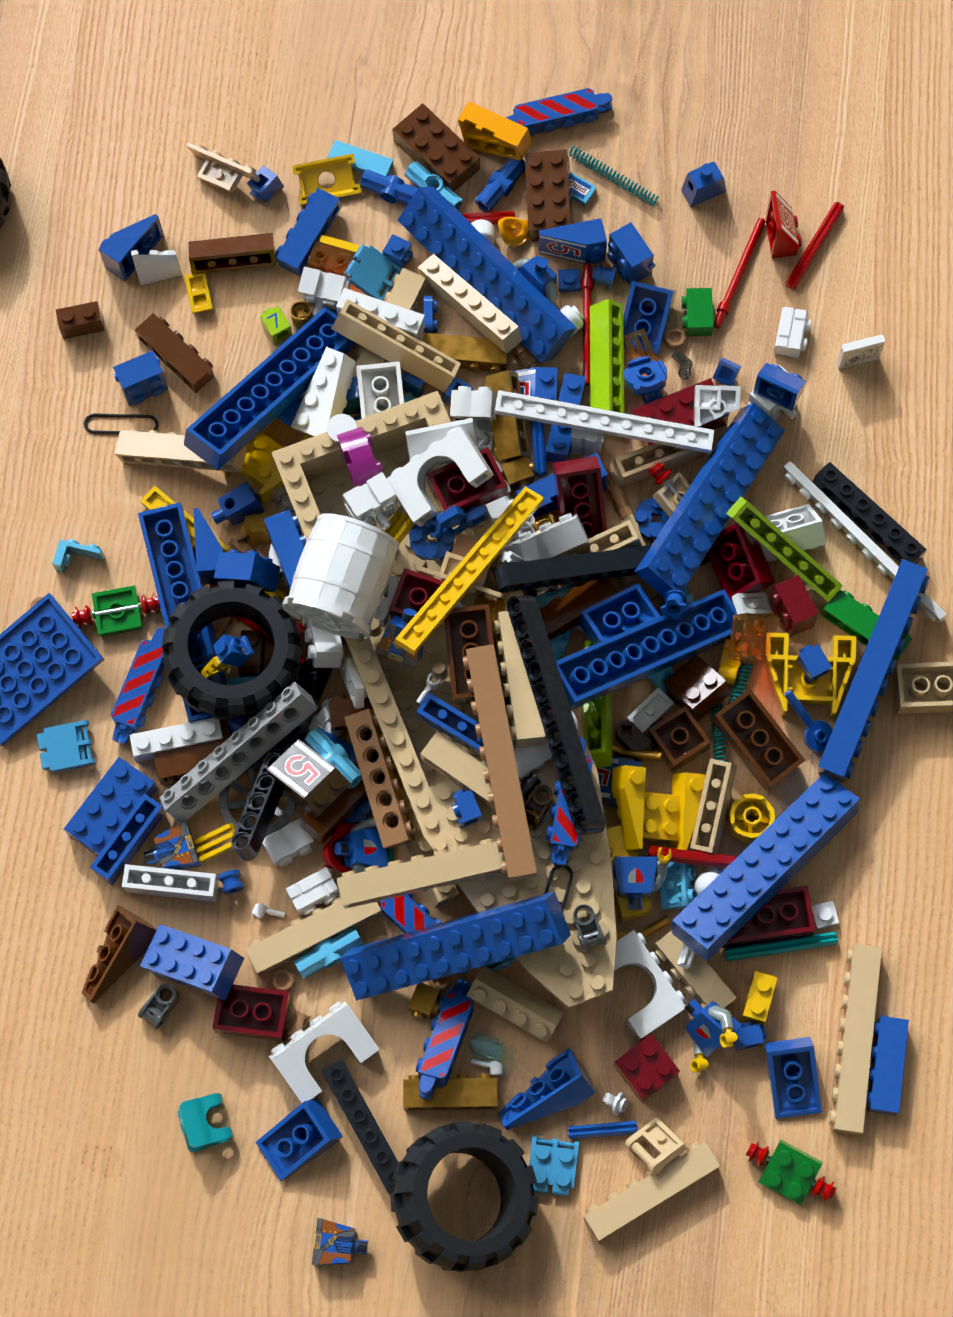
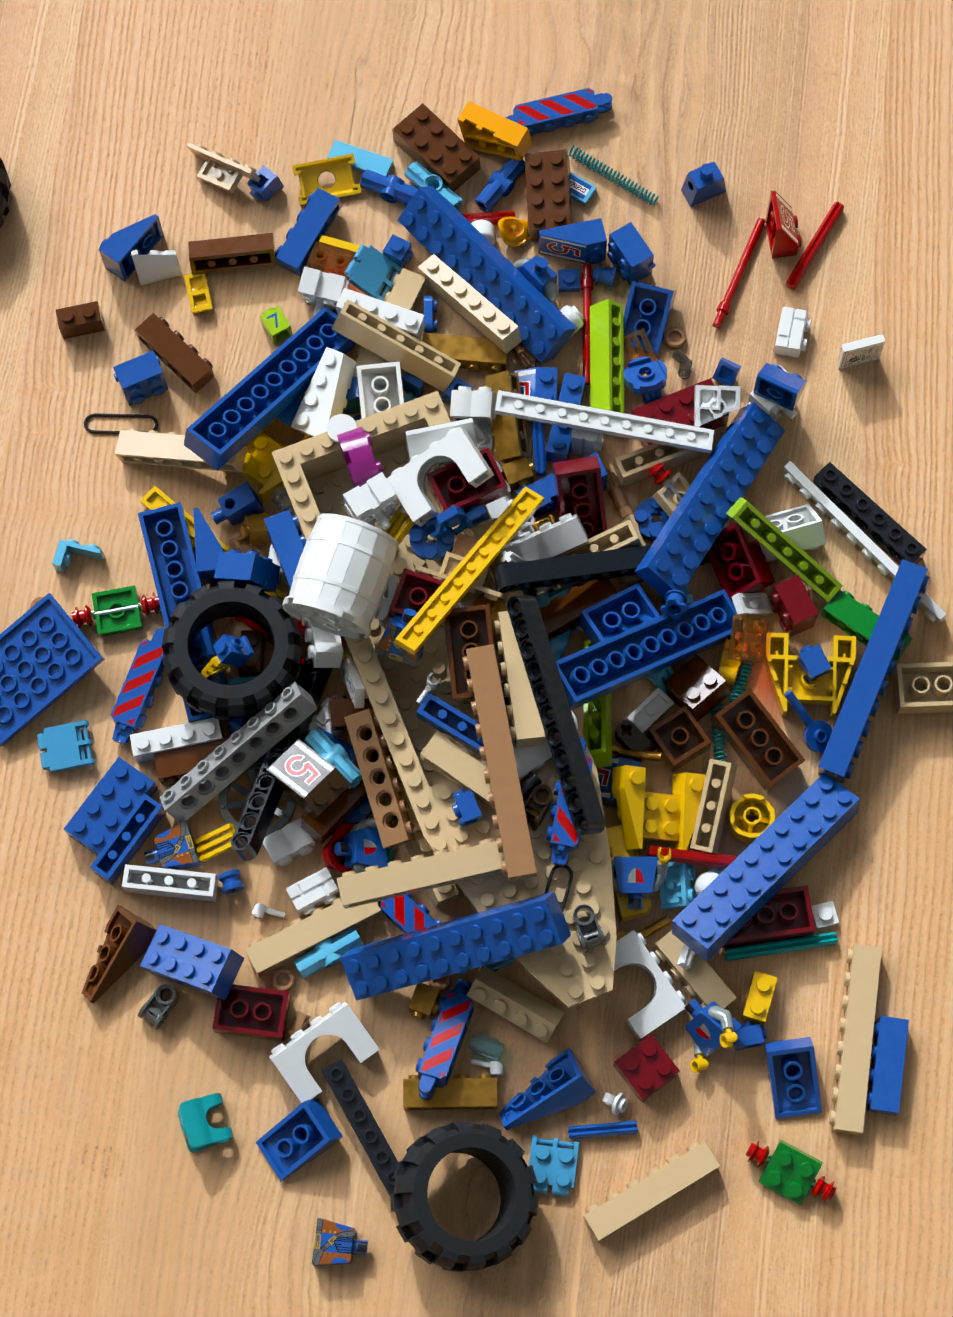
pearl gold wheel [290,300,313,328] -> none
tan plate [625,1117,686,1175] -> none
green brick [681,288,713,336] -> none

